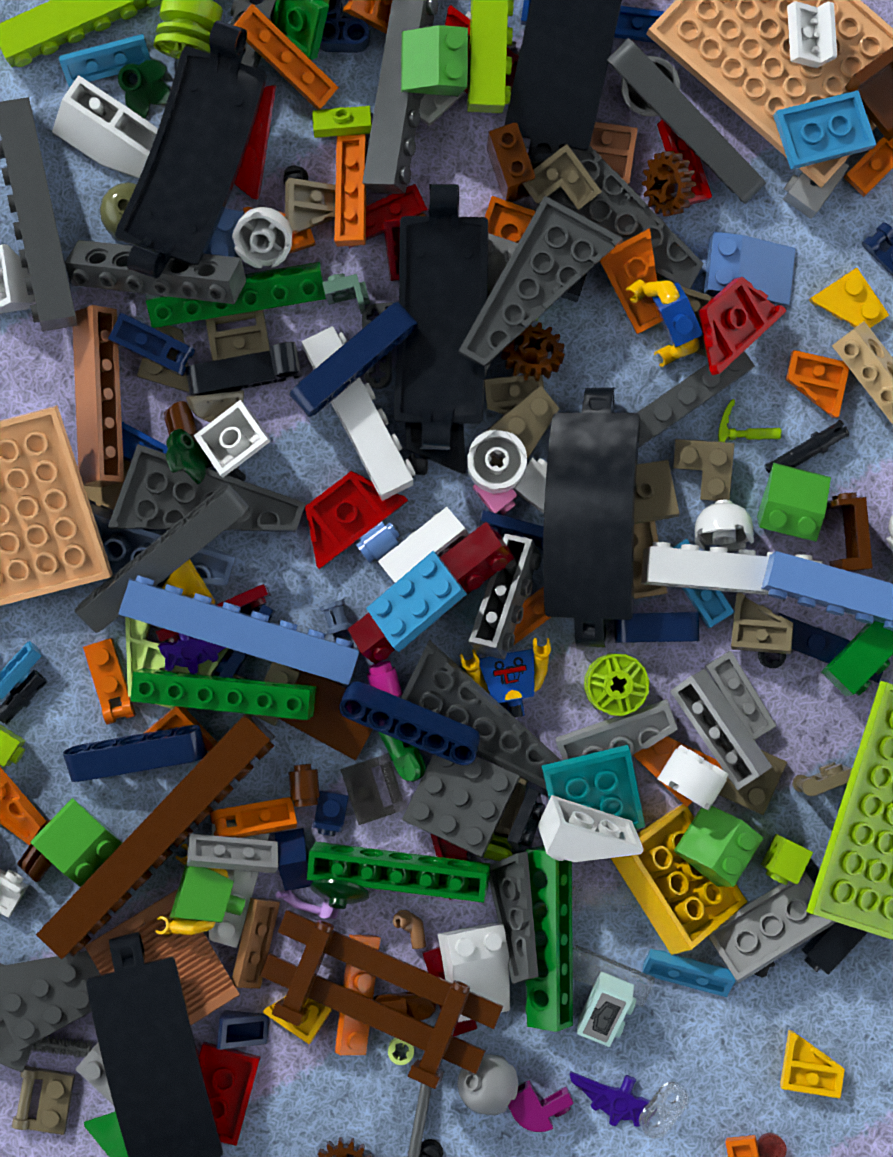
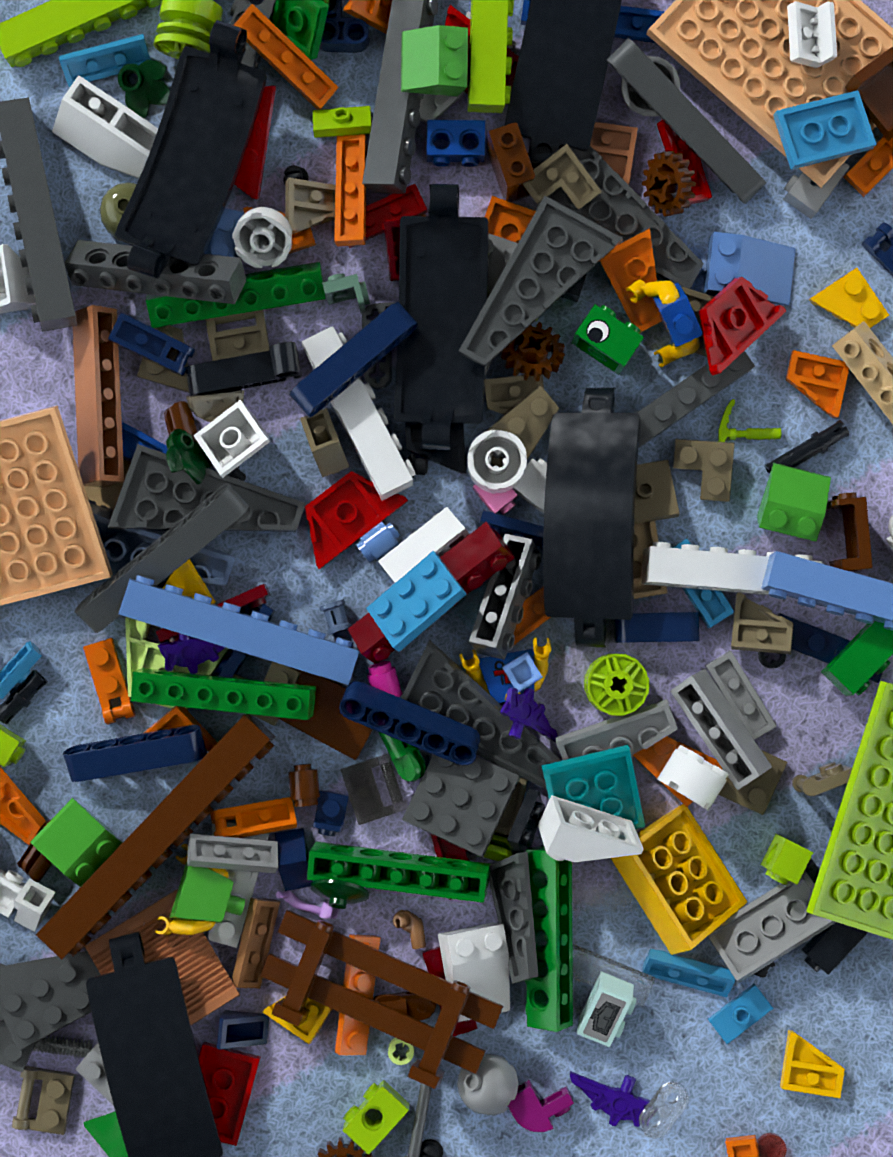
bright green slope [674,806,764,887] -> none
white cylinder [695,500,754,552] -> none
none -> white brick [14,878,55,932]
none -> dark tan slope [300,408,349,478]
none -> lime brick [342,1080,410,1155]
none -> blue brick [427,120,485,167]
none -> dark purple piece [500,688,558,742]
none -> light blue tile [502,652,543,692]
none -> green brick [571,304,644,375]
none -> dark azure plate [708,983,774,1044]

